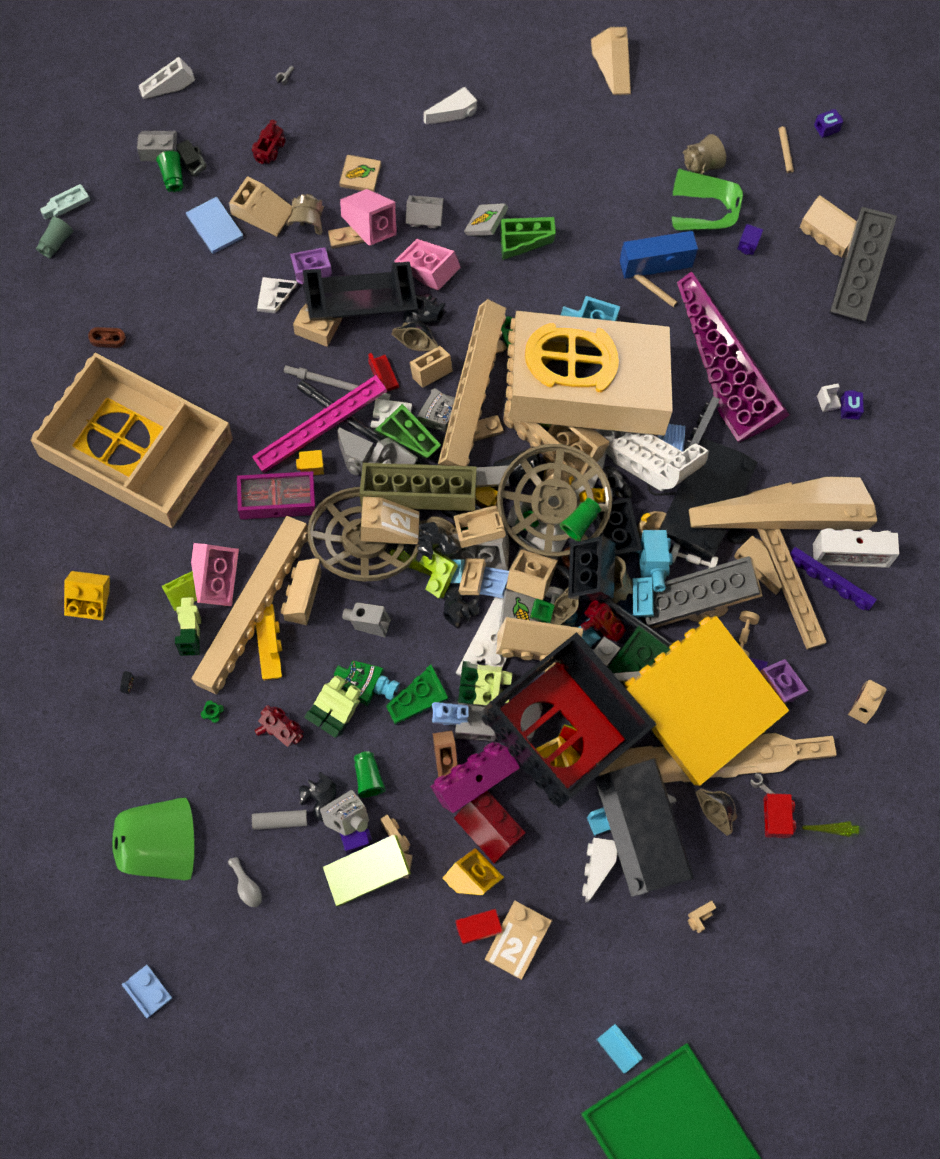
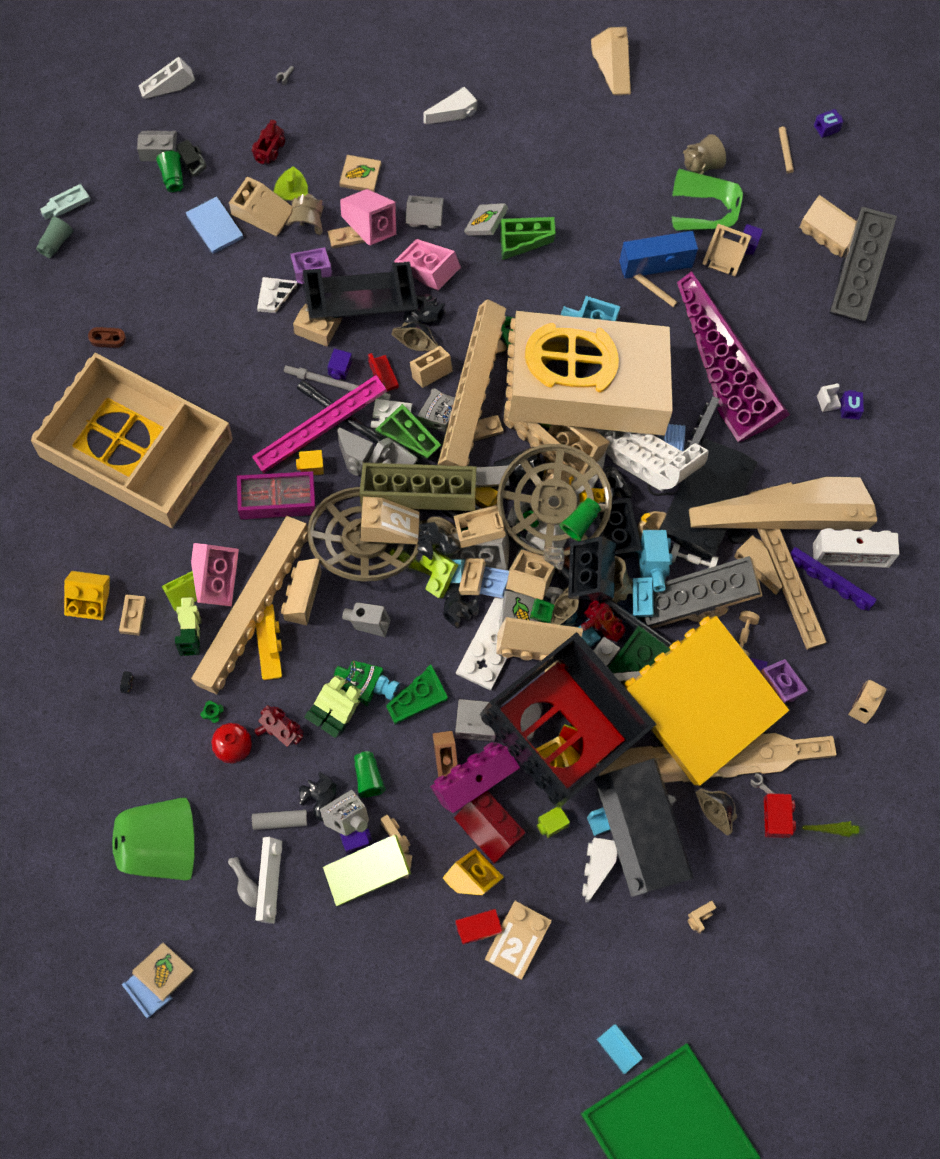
light blue hips [432,702,469,725] -> none
yellowish green hips [458,661,512,705] -> none
none -> tan plate [119,595,146,635]
none -> tan tile [132,943,193,1001]
none -> red cylinder [211,723,252,764]
none -> white plate [256,837,282,924]
none -> lime shield [273,166,308,200]
none -> dark purple brick [327,349,352,380]
none -> lime brick [537,807,570,838]
none -> clear slope [543,546,564,570]
none -> tan container [702,224,751,276]

